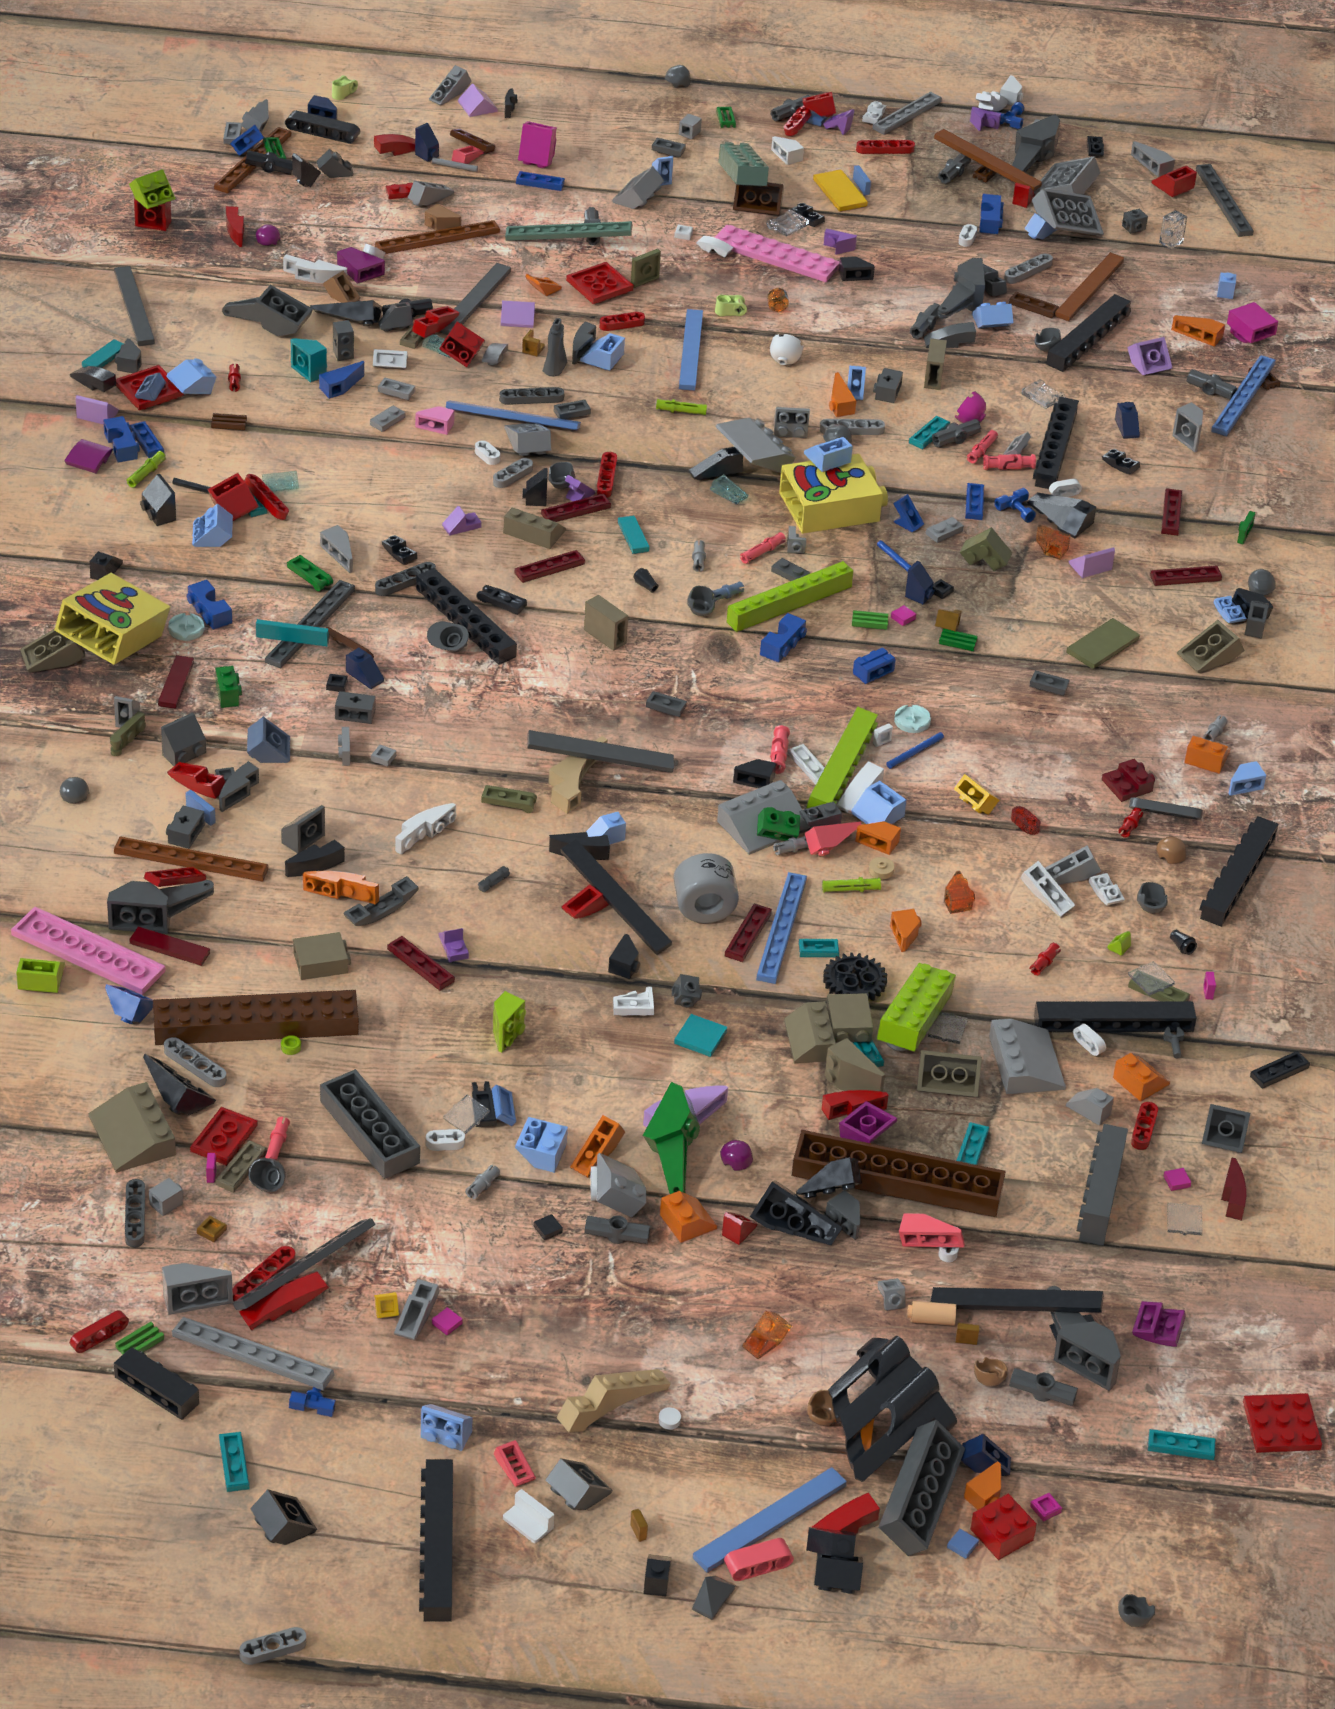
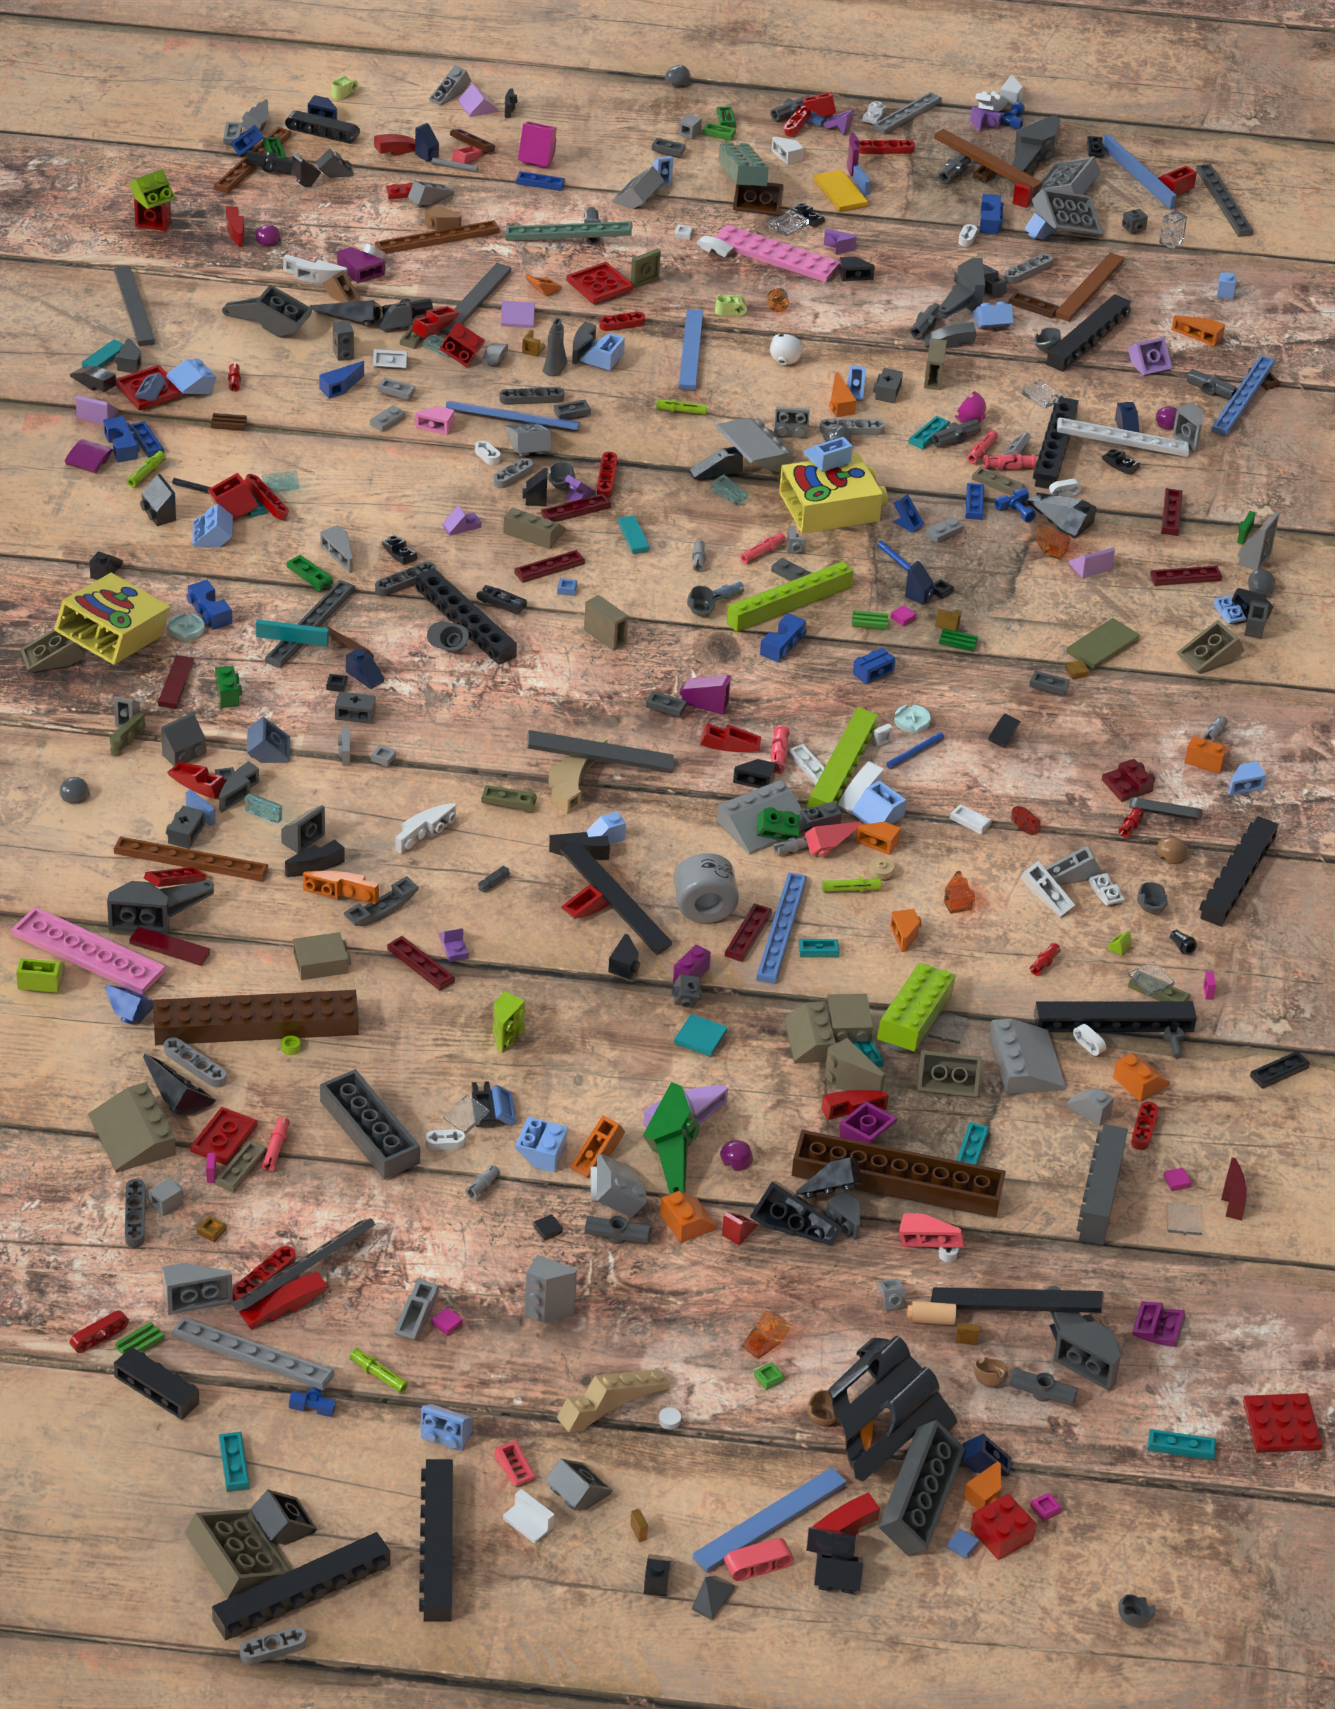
dark grey hair [248,1158,286,1192] -> none
teal slope [290,338,327,383] -> none
yellow tile [374,1292,399,1318] -> none
white wing [613,987,654,1016] -> none
black cone [633,568,659,593] -> none
black gear [823,952,887,1001] -> none
yellow brick [954,774,1000,815] -> none
olive brick [960,527,1012,571] -> none
light grey slope [1131,141,1175,177] -> none
dark grey slope [1202,1104,1251,1153] -> none
dark pink brick [1227,302,1279,343] -> none
none -> dark tan slope [185,1509,291,1599]
none -> black brick [212,1532,390,1641]
none -> clear light blue plate [245,793,282,824]
none -> lime pin [349,1348,409,1394]
none -> light grey slope [524,1255,577,1323]
none -> medium blue tile [557,578,577,596]
none -> magenta brick [673,945,711,984]
none -> magenta slope [680,675,731,715]
none -> red slope [700,723,761,752]
none -> bright green tile [702,122,736,141]
none -> bright green tile [754,1362,785,1390]
none -> magenta slope [847,132,859,177]
none -> white tile [949,804,992,834]
none -> dark tan tile [972,466,1025,496]
none -> black slope [988,713,1021,748]
none -> white tile [1057,418,1189,457]
none -> pearl gold tile [1065,660,1089,679]
none -> medium blue tile [1103,134,1177,209]
none -> magenta hair [1156,406,1177,429]
none -> light grey slope [1238,512,1280,570]

